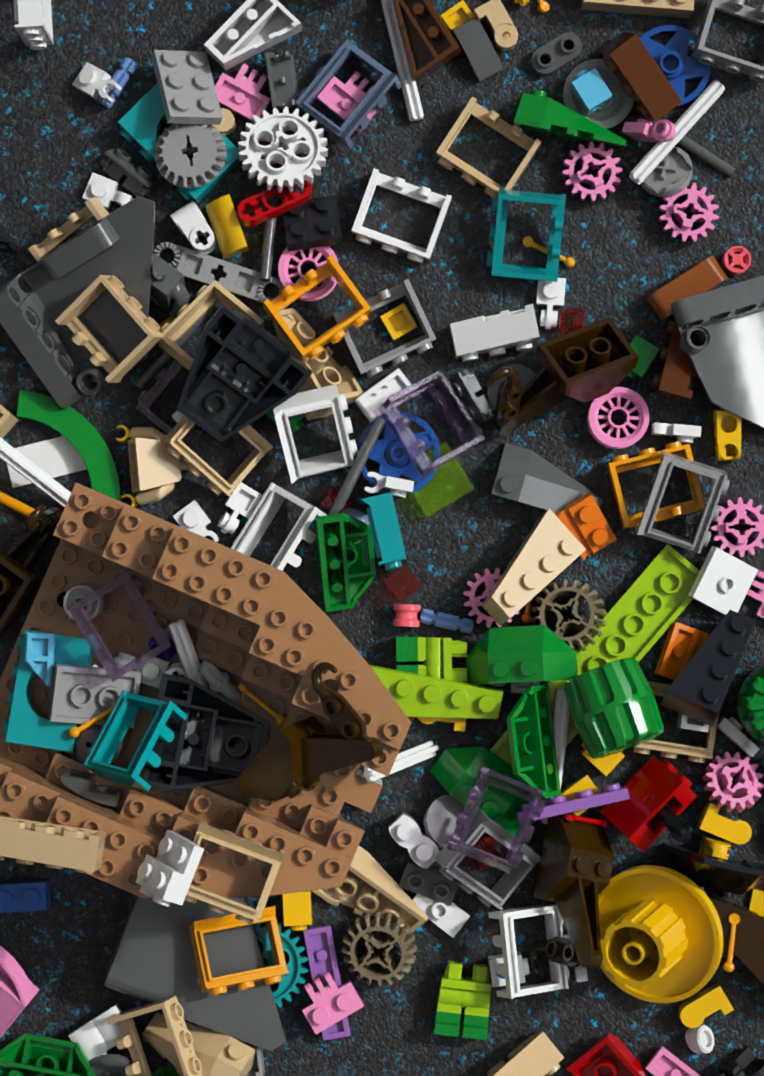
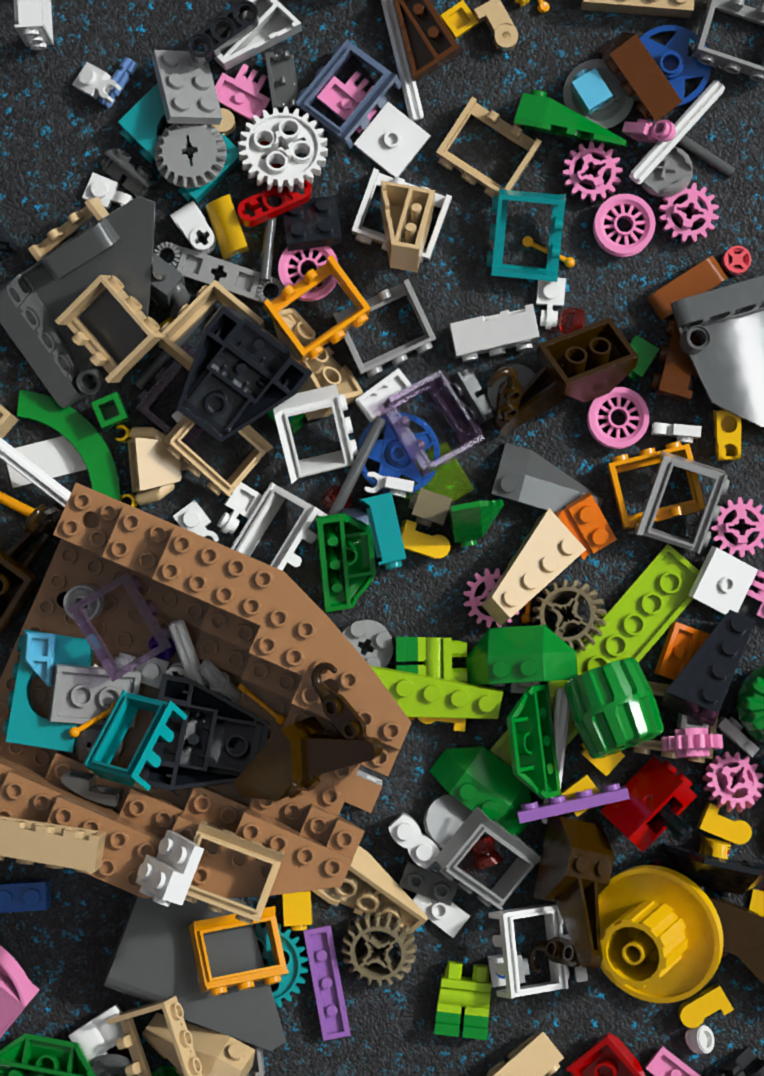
bright pink hinge [302,971,364,1034] -> none
white axle [361,741,439,782] -> none
yellow tile [380,303,418,341] -> none
clear red tile [383,565,422,603] -> none
coral wheel [392,604,420,627] -> none
medium blue axle [420,609,474,634] -> none
clear purple window [446,766,546,875] -> none
dark grey slope [452,16,504,81] -> none
dark grey plate [531,32,582,76] -> none
red hinge [563,813,610,829] -> none
light orange hinge [723,913,740,973] -> none
none -> green brick [91,392,130,431]
none -> black beam [188,0,259,64]
none -> light grey plate [343,620,394,667]
none -> white plate [354,102,431,177]
none -> tan wedge [380,181,435,272]
none -> yellow leg [400,520,450,559]
none -> dark tan brick [408,488,452,527]
none -> green wedge [448,500,504,548]
none -> bright pink wheel [593,194,655,257]
none -> bright pink gear [661,728,723,758]

